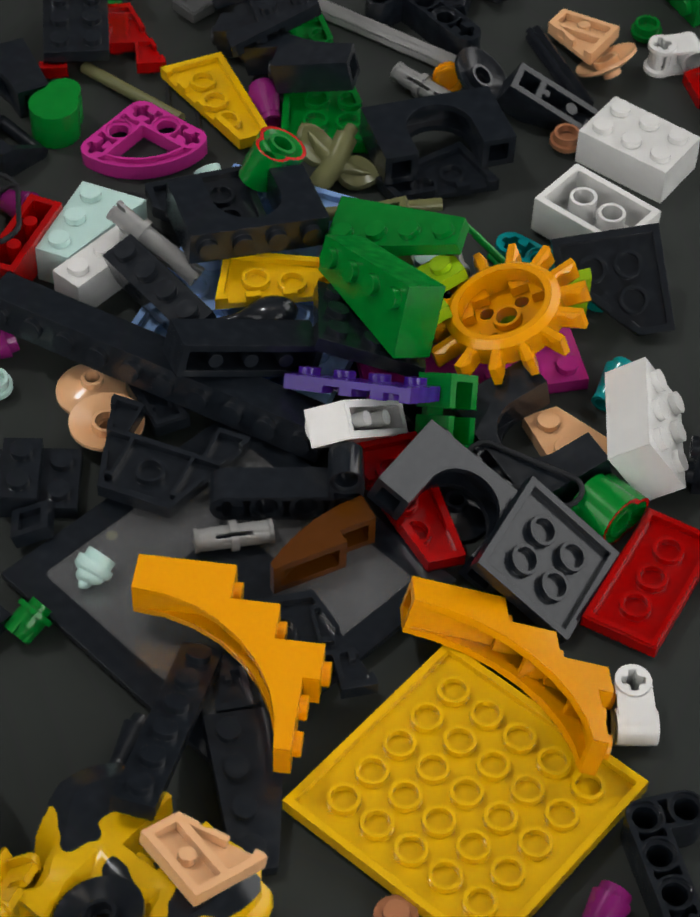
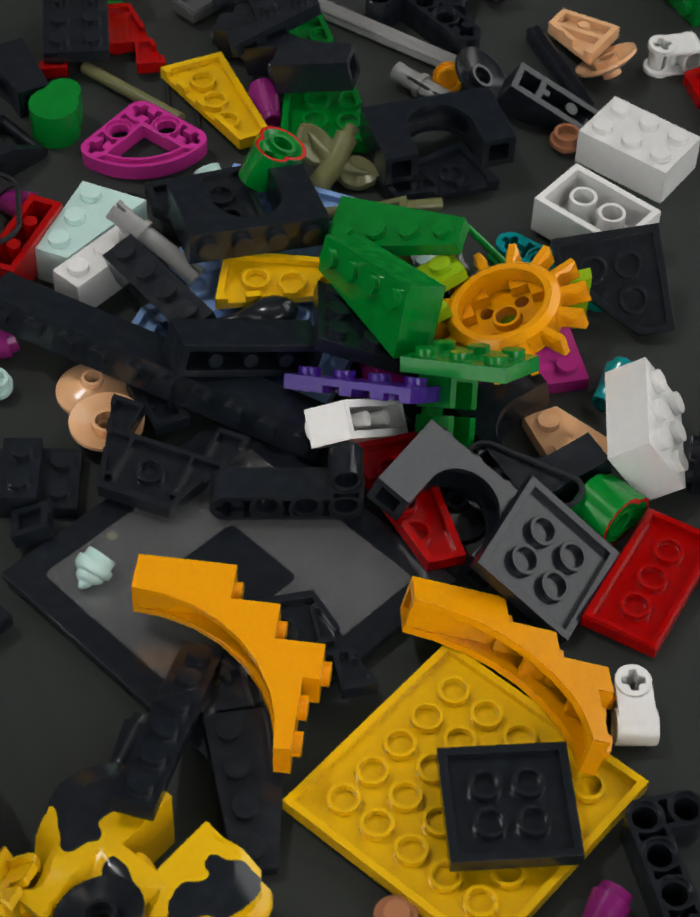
green hose [4,596,53,646] -> none
light nougat wing [139,811,268,907] -> none
light grey pin [192,518,275,554] -> none
reddish brown slope [270,495,376,594] -> none
green plate [630,15,662,44] -> none
none -> green plate [400,339,539,384]
none -> black plate [436,741,585,872]

